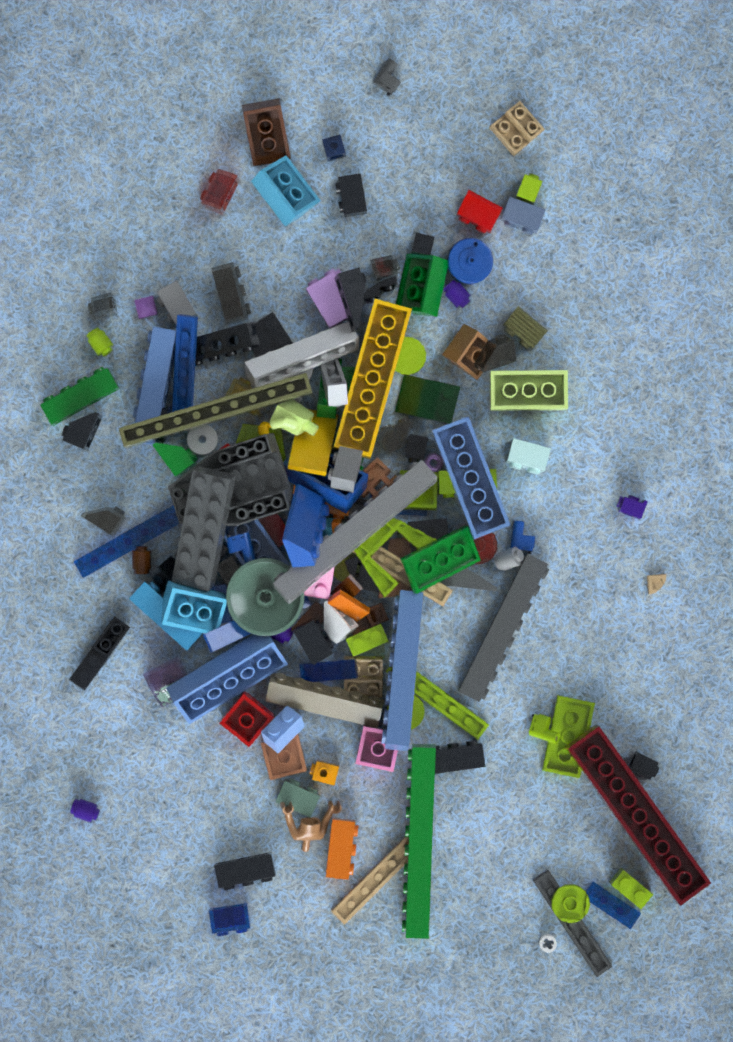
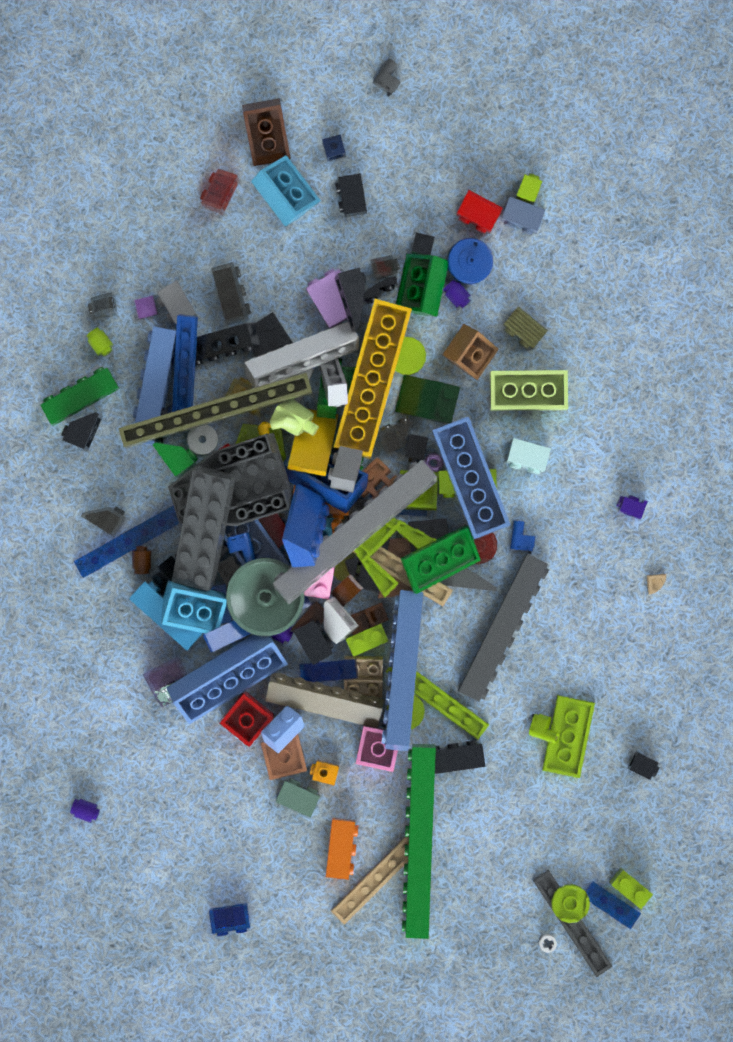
black slope [69,616,130,691] -> none
black brick [214,852,276,890] -> none
medium nougat piece [280,801,342,852] -> none
orange tile [328,589,370,622] -> none
clear smoke slope [474,334,517,372] -> none
tan slope [489,101,545,156] -> none
light grey brick [494,547,524,571] -> none
dark red brick [565,724,711,906] -> none

